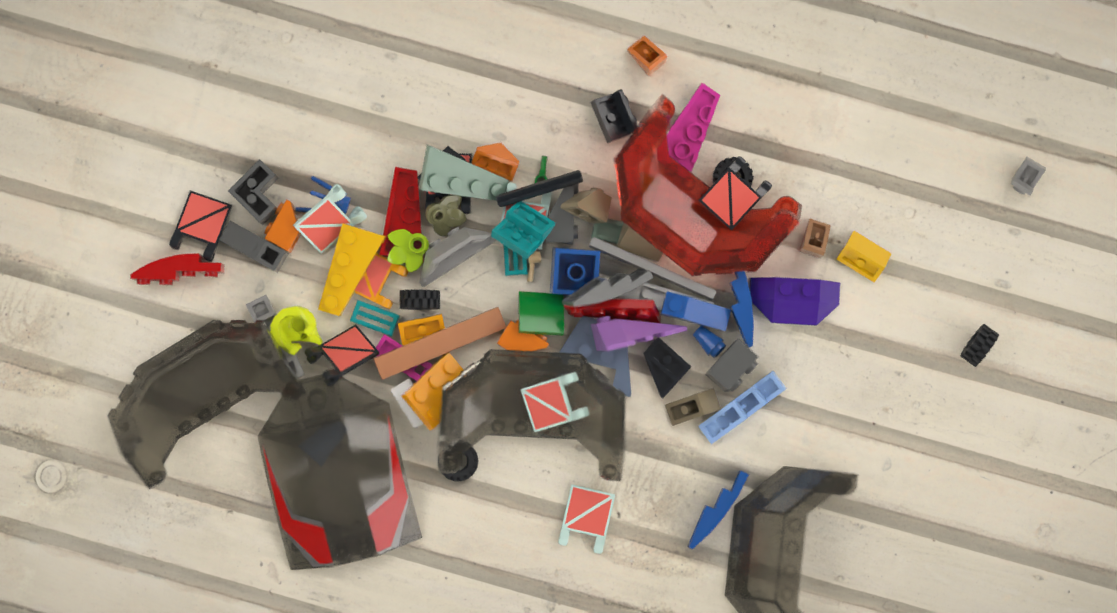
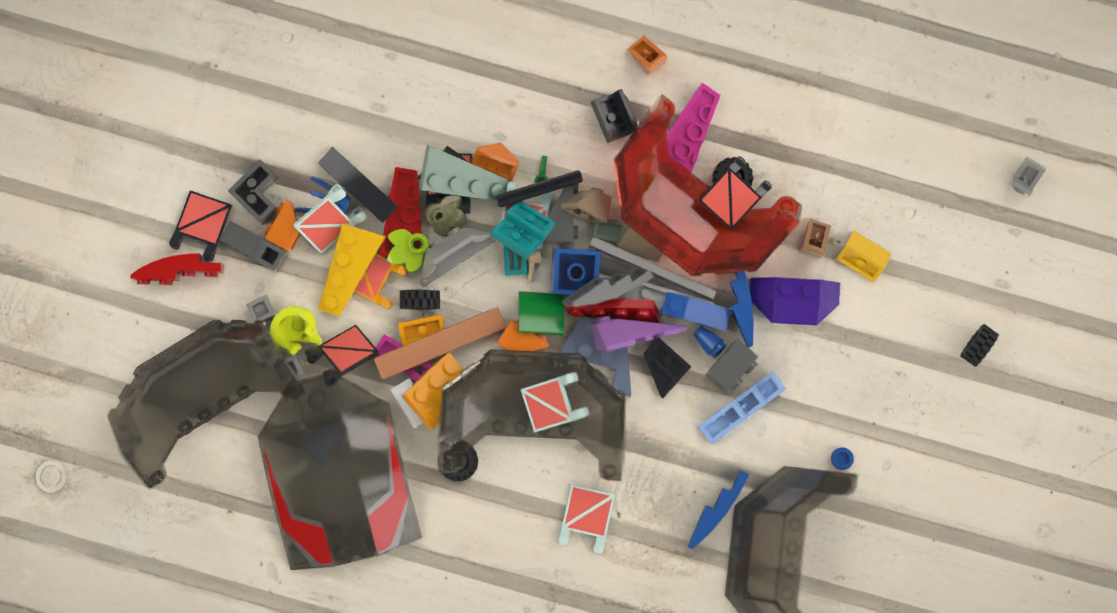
teal tile [350,300,400,337] -> none
dark tan slope [665,388,721,426] -> none
none -> black slope [318,147,398,223]
none -> blue tile [830,447,854,470]

